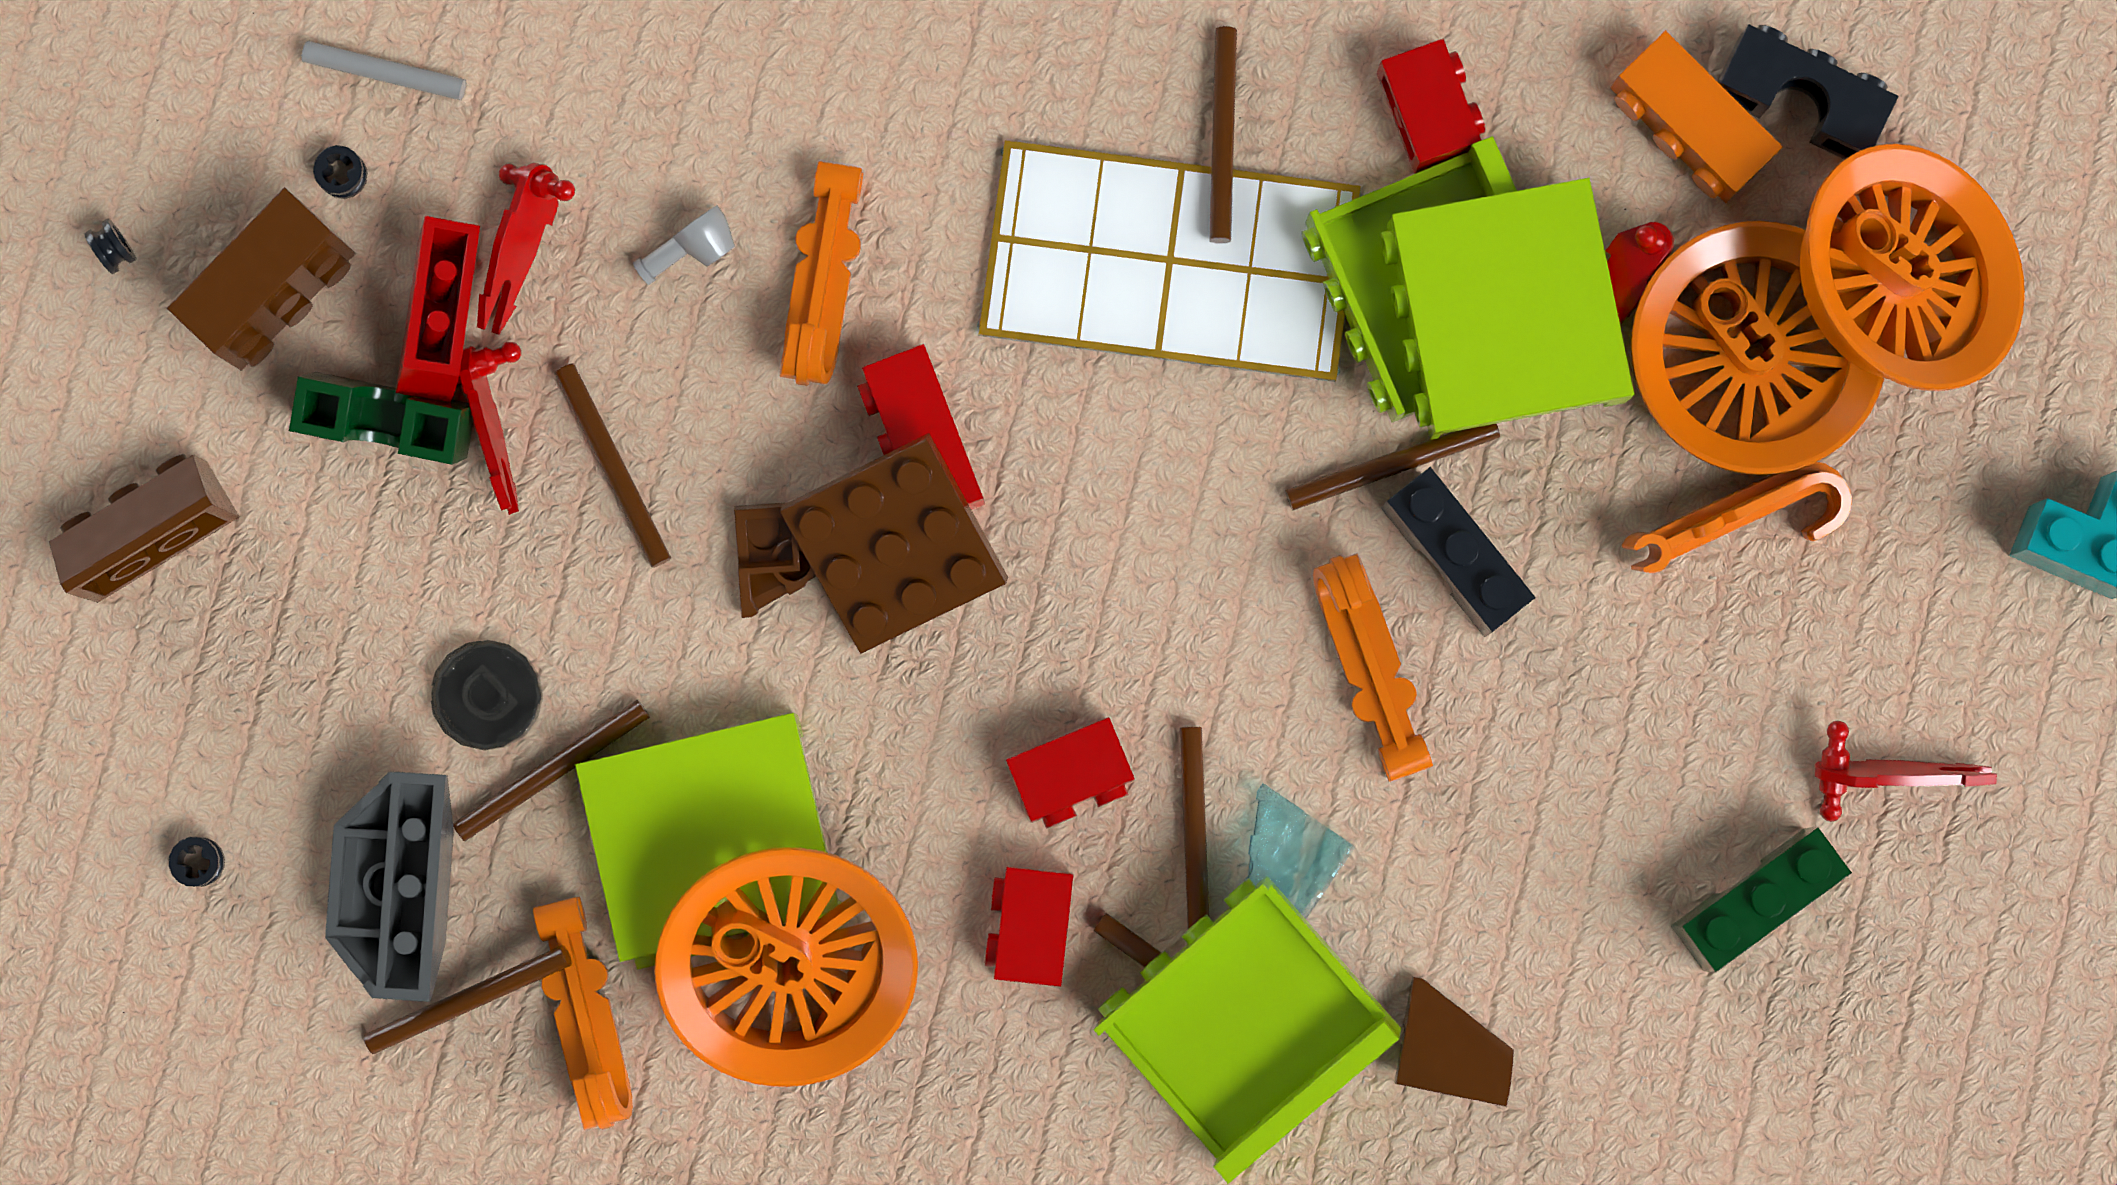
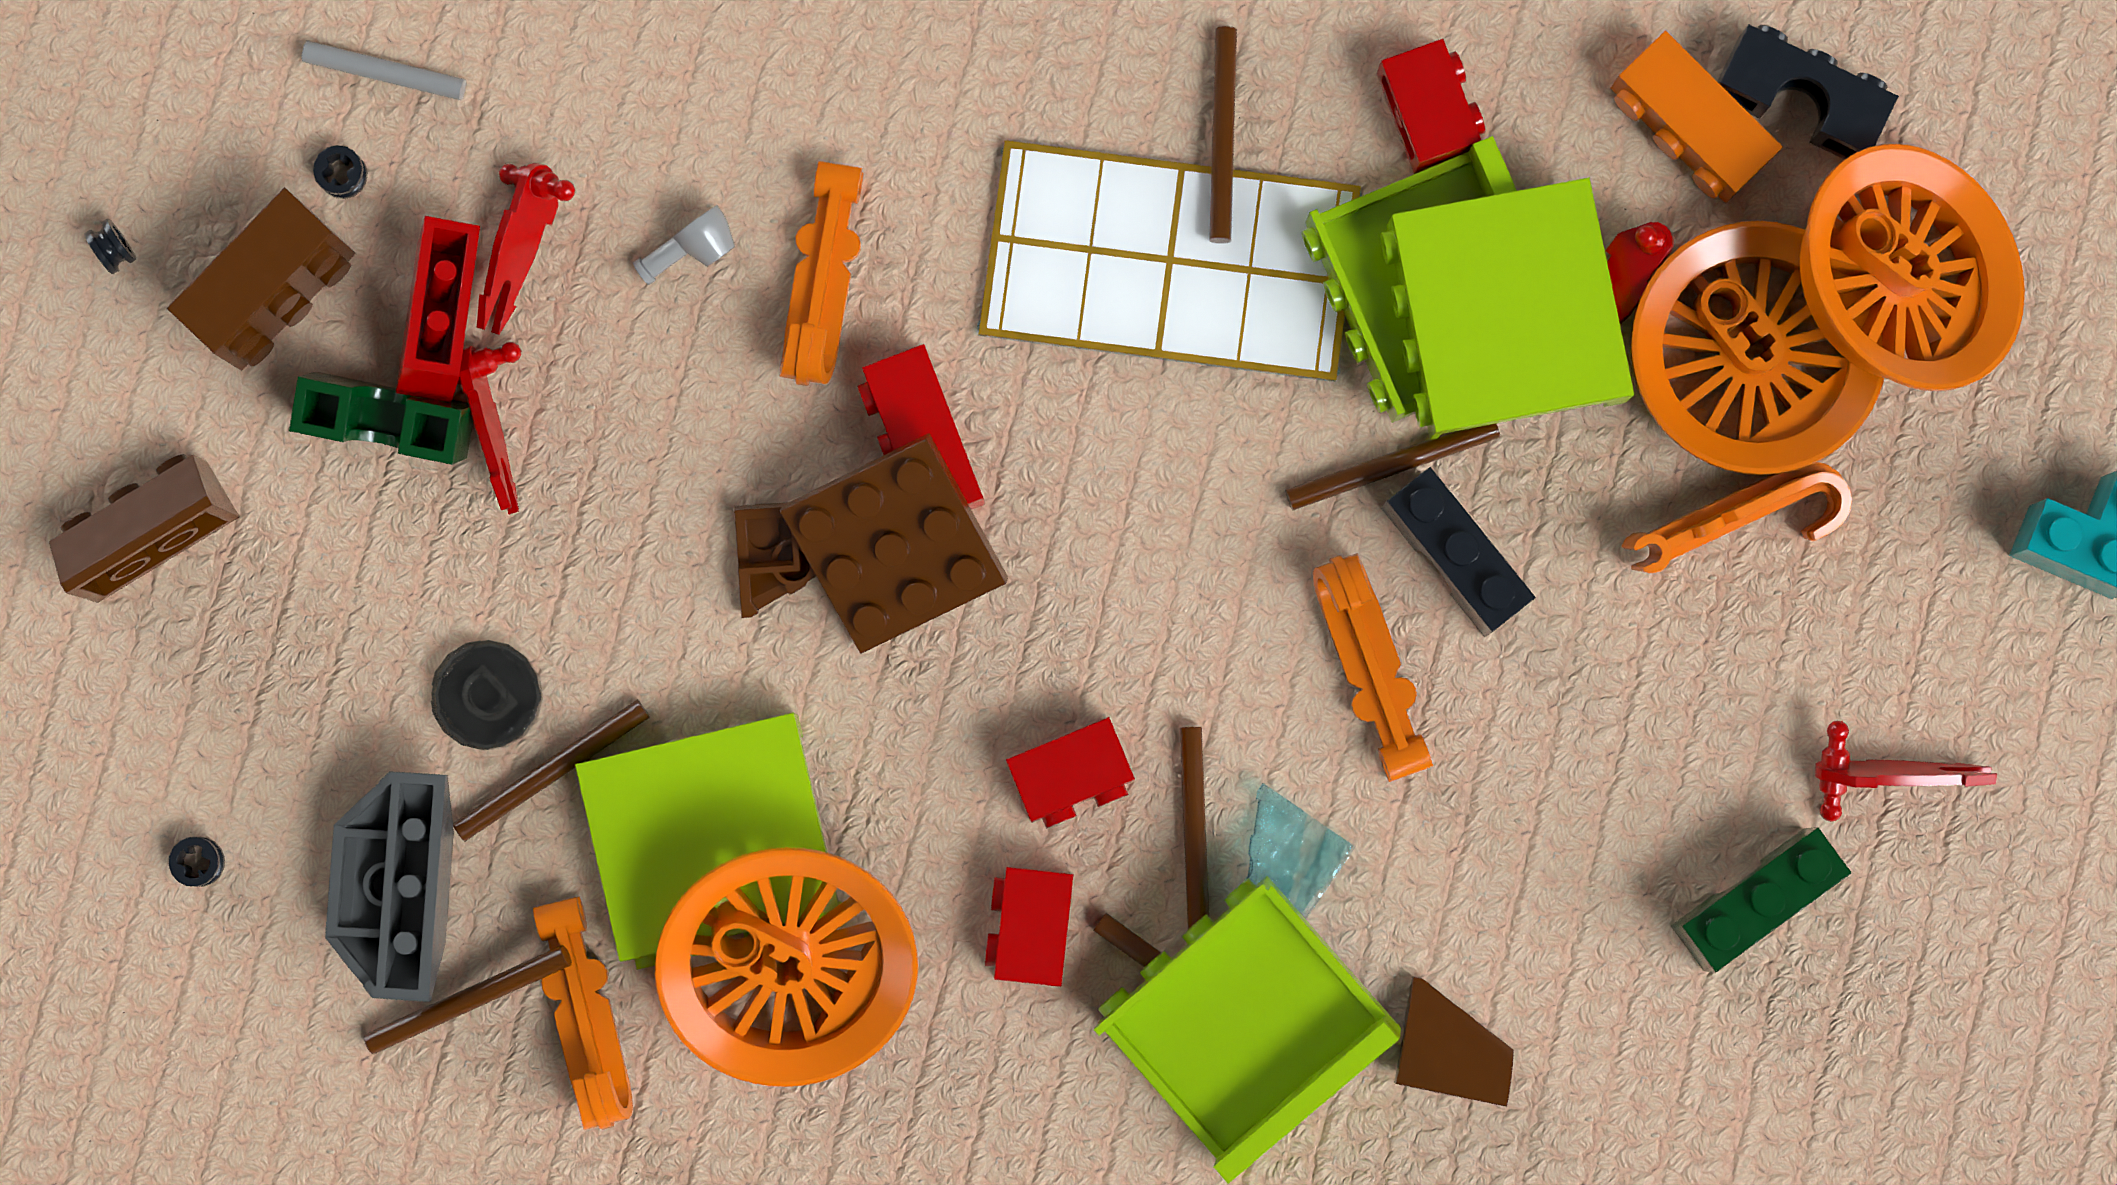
reddish brown bar [555,363,672,568] -> none

